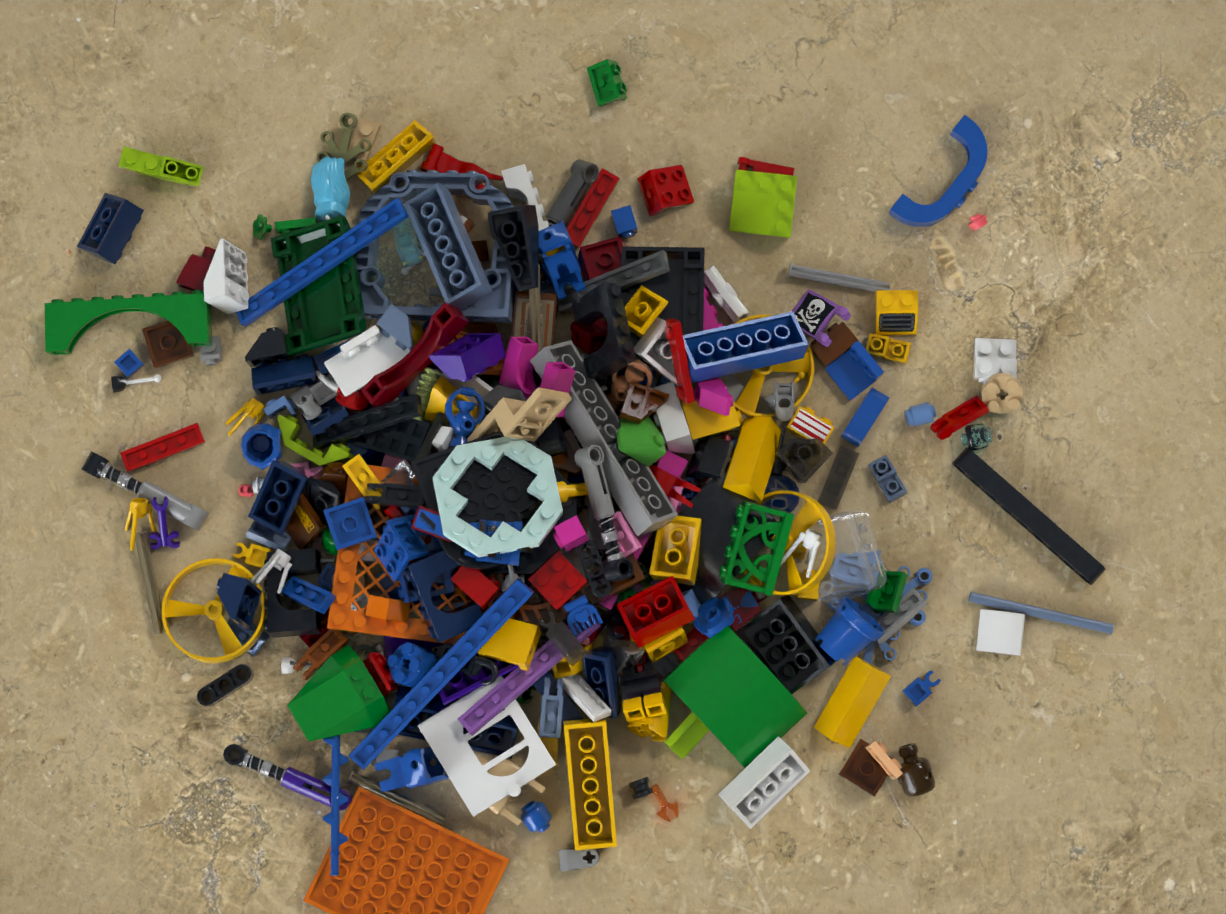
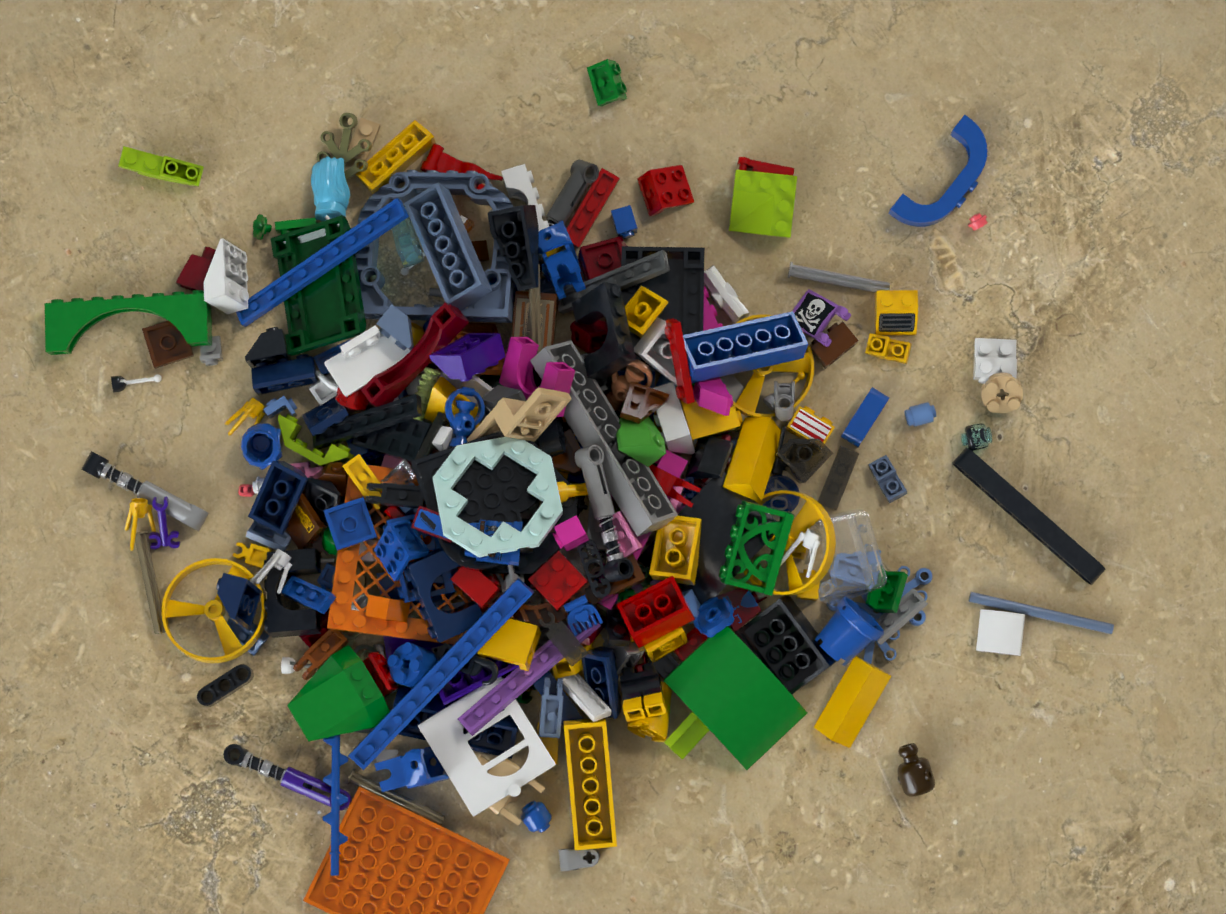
dark blue slope [77,193,144,264] -> none
blue plate [114,348,144,378] -> none
red plate [120,423,206,473] -> none
light grey piece [289,384,322,420] -> none
black wheel [628,777,653,799] -> none
clear orange bar [651,784,678,822] -> none
white slope [718,736,810,829] -> none
blue bracket [825,340,884,400] -> none
reddish brown plate [839,739,893,797] -> none
light nougat plate [865,741,903,780] -> none
blue plate [902,670,941,707] -> none
red hinge [930,395,989,440] -> none

